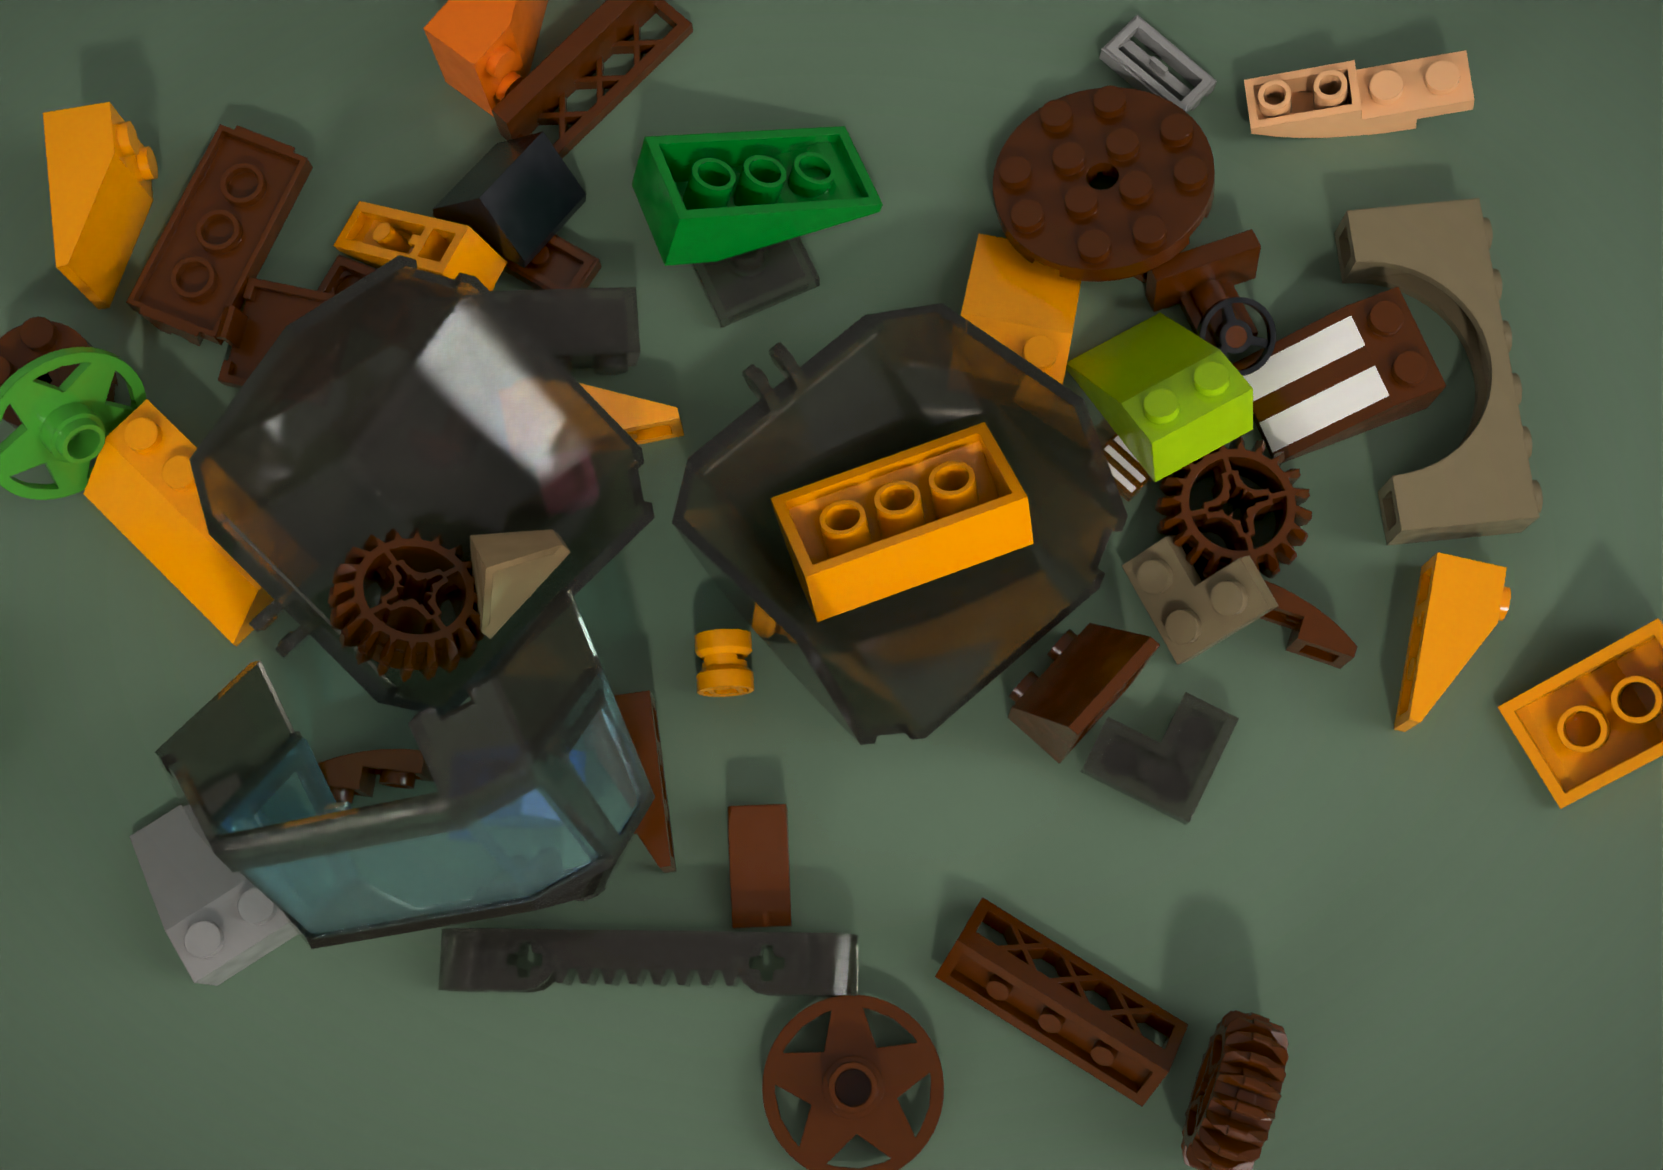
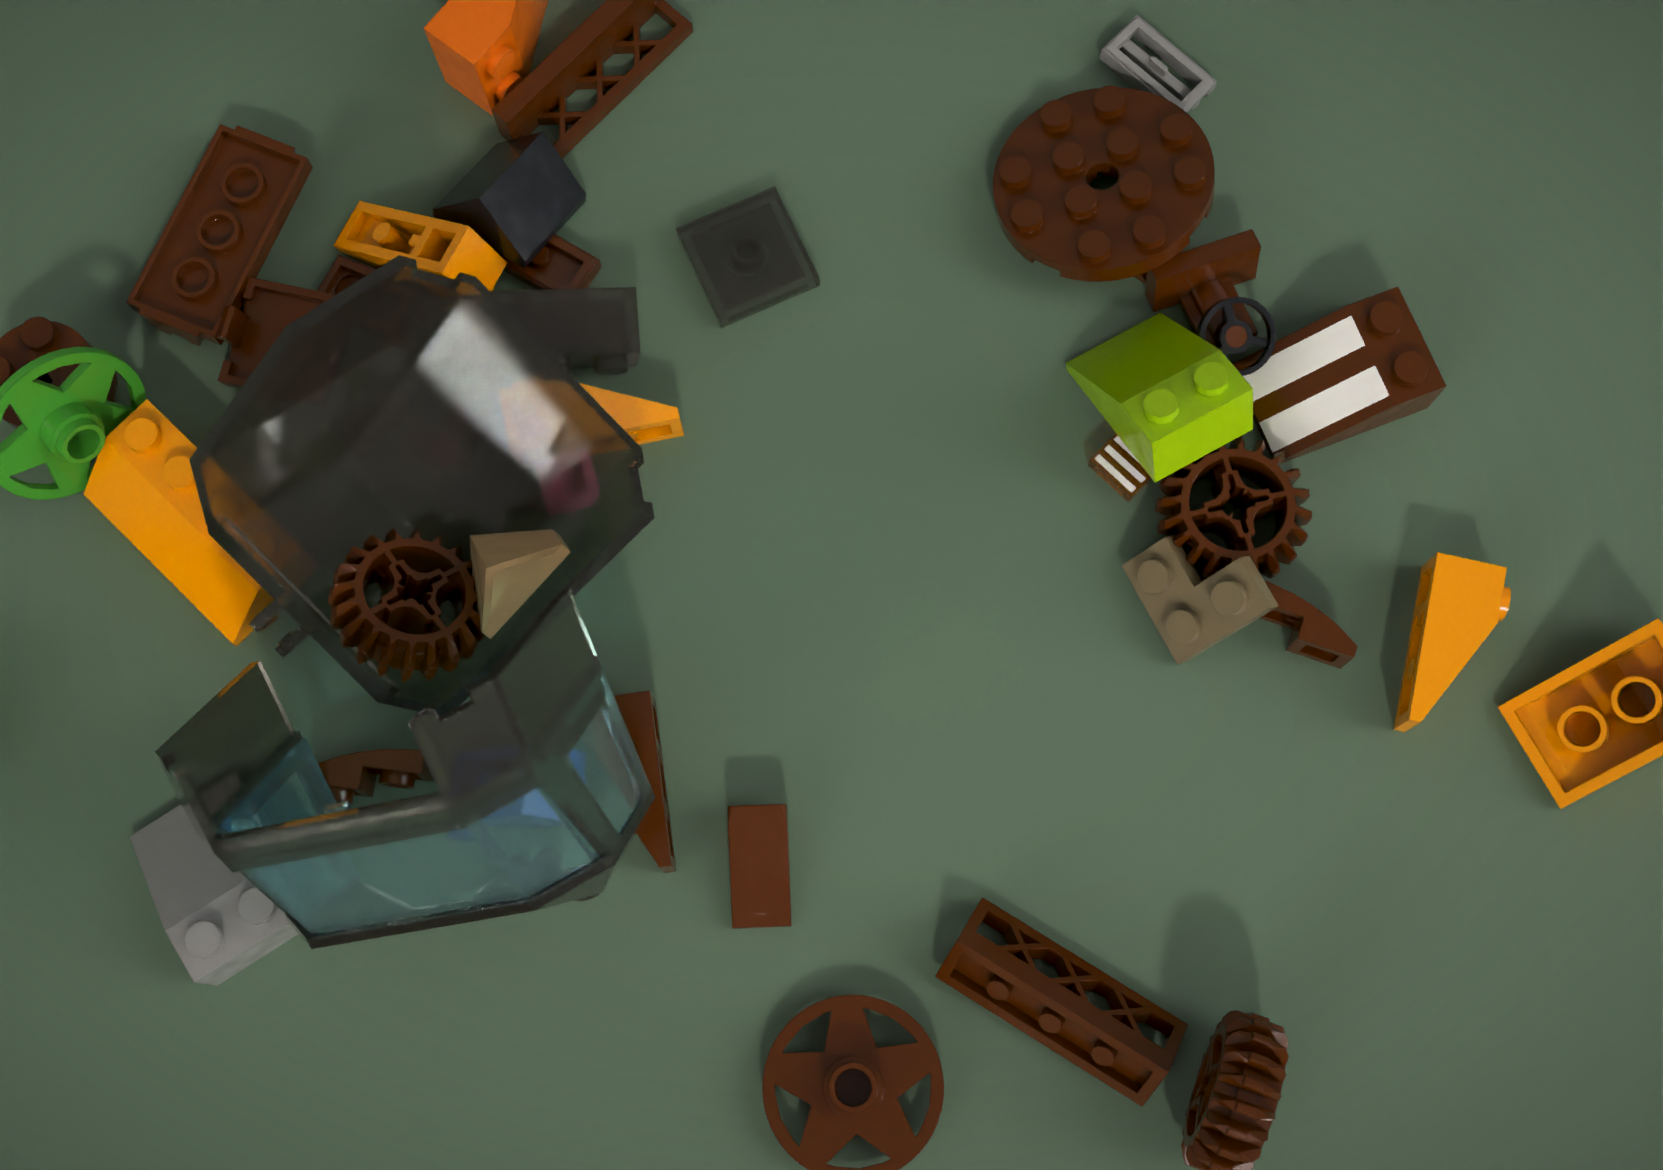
light orange slope [43,102,158,310] -> none
clear smoke gear [438,928,858,997] -> none
green slope [631,126,883,266] -> none
clear smoke windscreen [672,303,1128,745] -> none
light orange wheel [695,629,754,697] -> none
light orange slope [770,422,1034,622] -> none
light orange slope [947,233,1081,409] -> none
reddish brown slope [1008,623,1160,764] -> none
clear smoke plate [1080,692,1239,825] -> none
light nougat slope [1244,50,1475,138] -> none
dark tan arch [1334,198,1543,545] -> none

